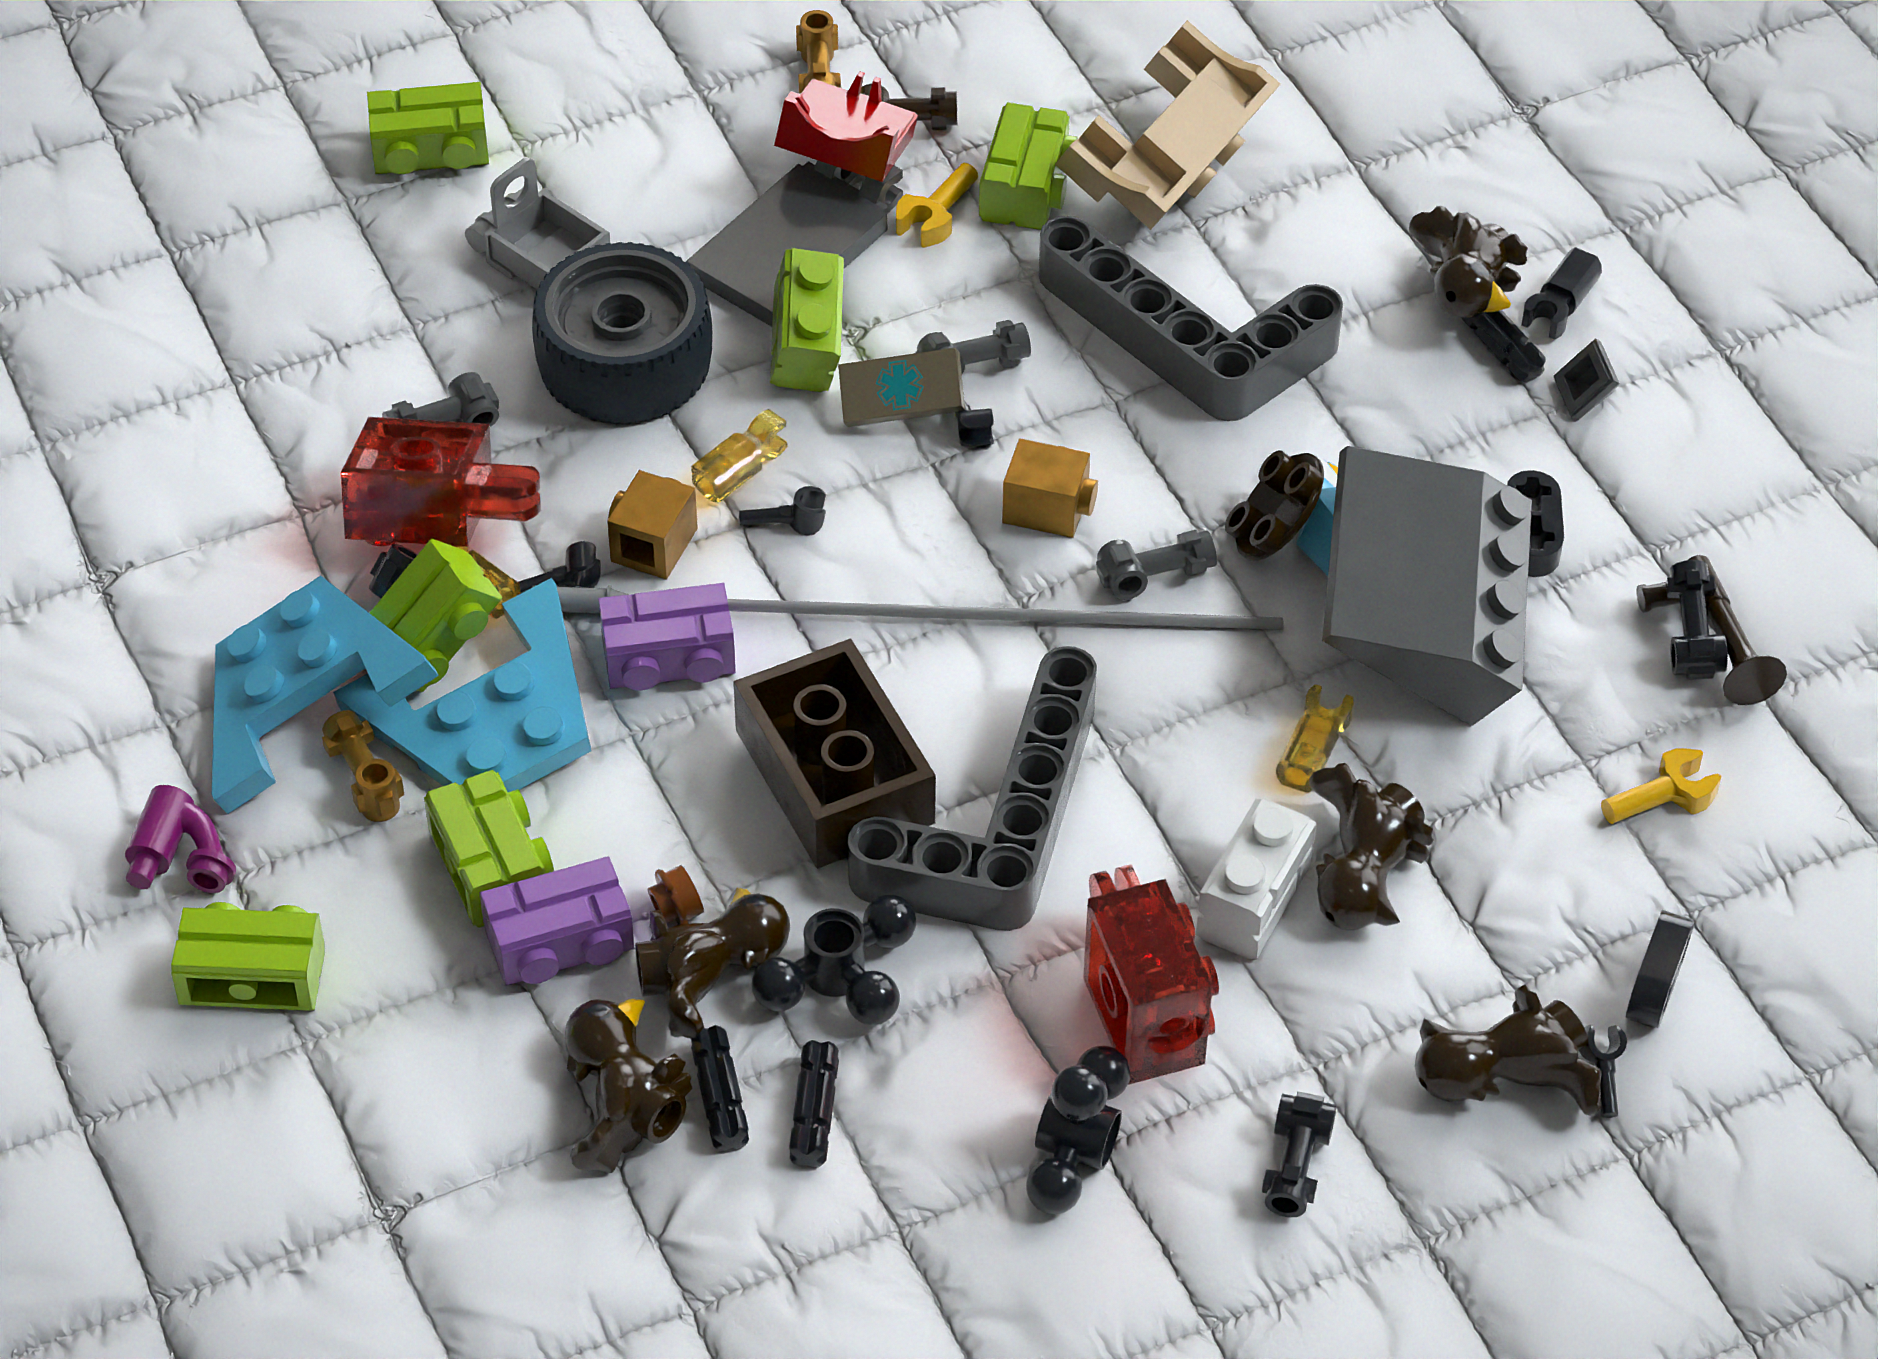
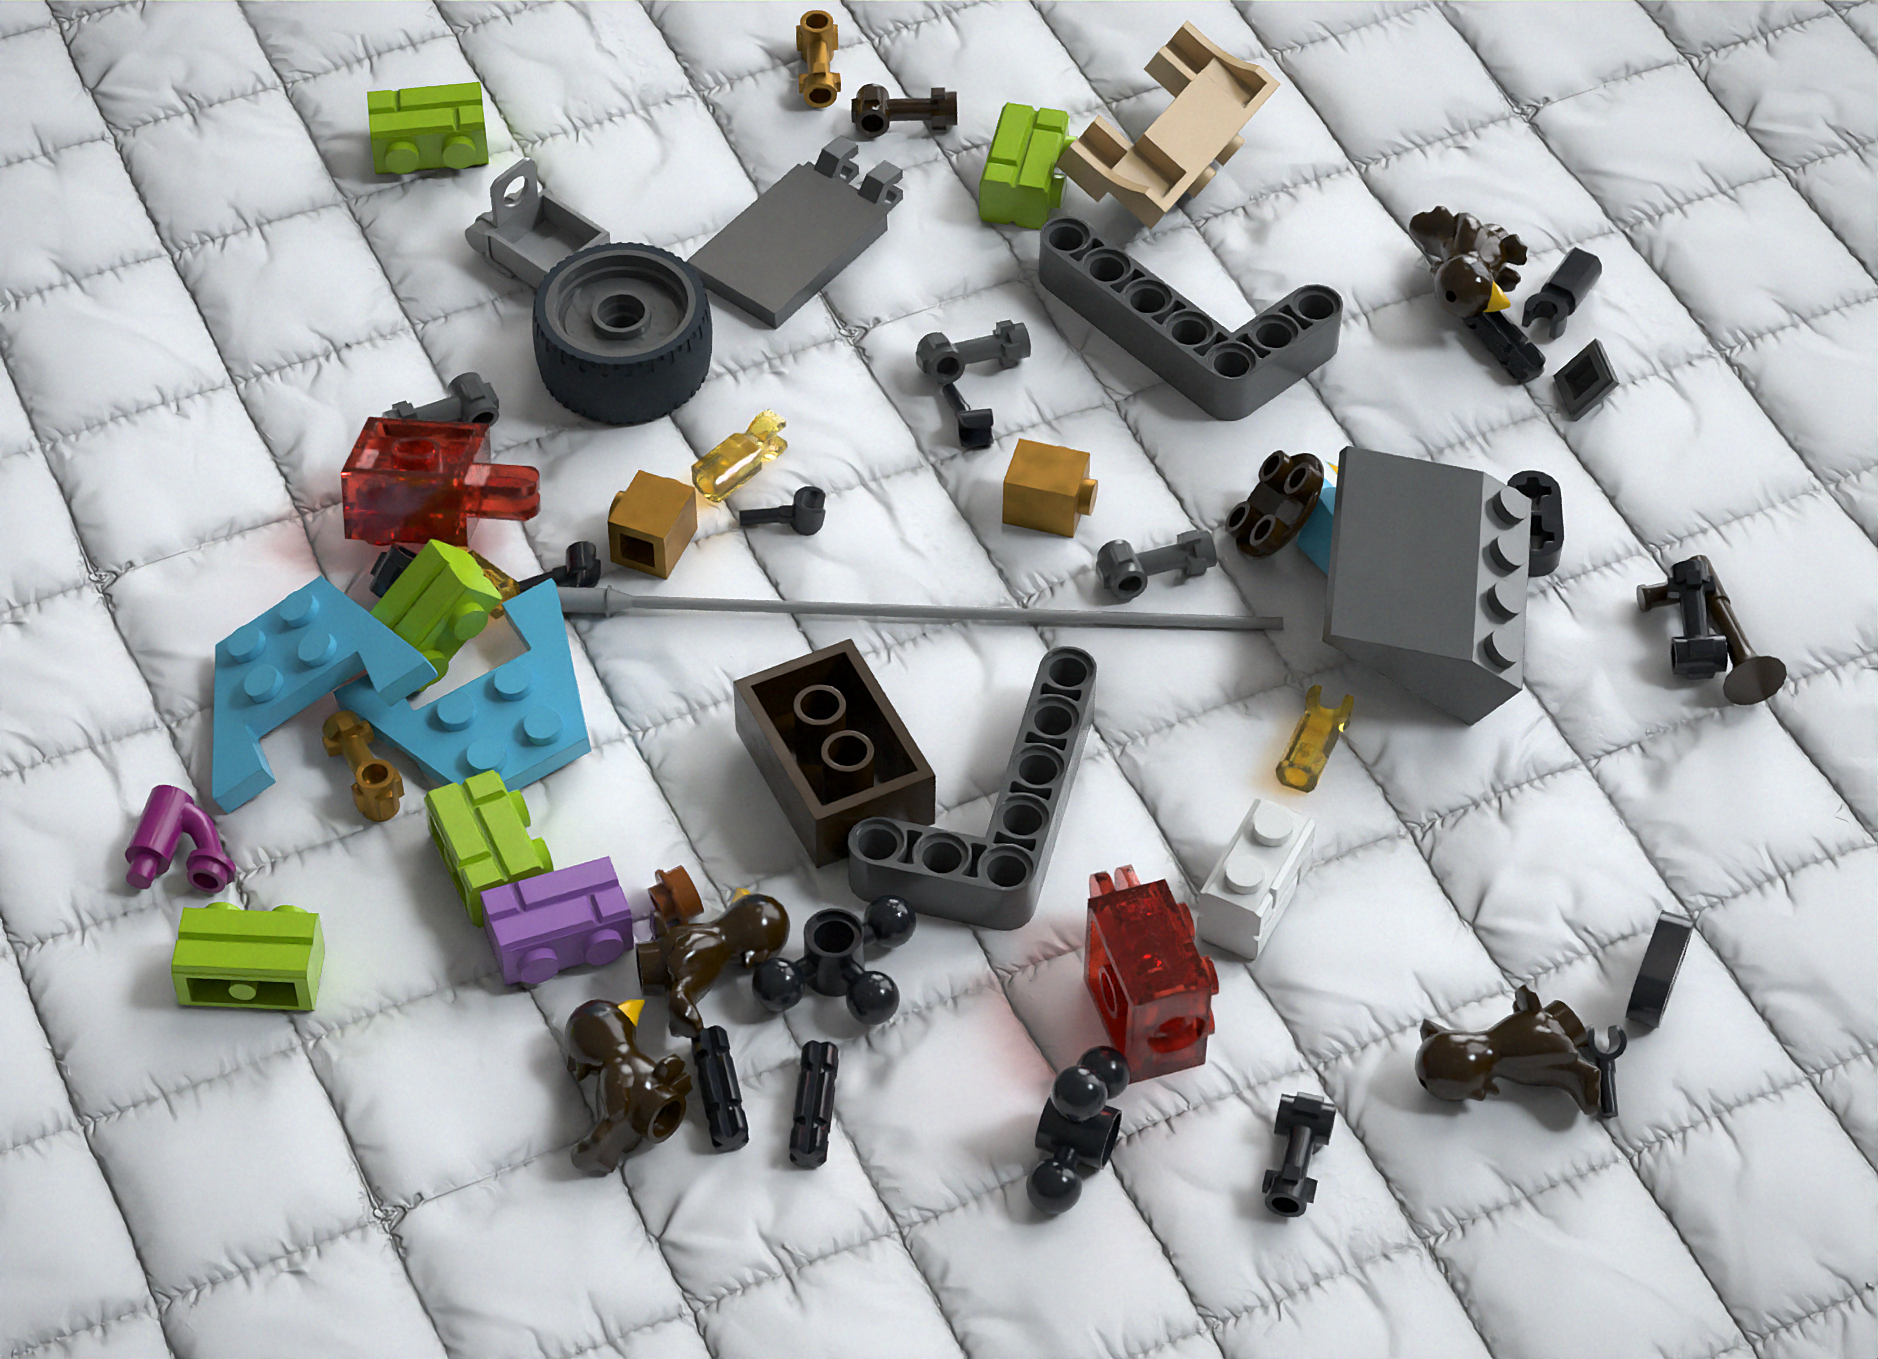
medium lavender brick [598,583,736,691] -> none
lime brick [770,248,844,392] -> none
red piece [774,71,918,182] -> none
dark tan tile [838,348,965,427] -> none
yellow bar [896,163,979,248] -> none
dark brown animal [1309,763,1434,931] -> none
yellow bar [1601,748,1721,824] -> none

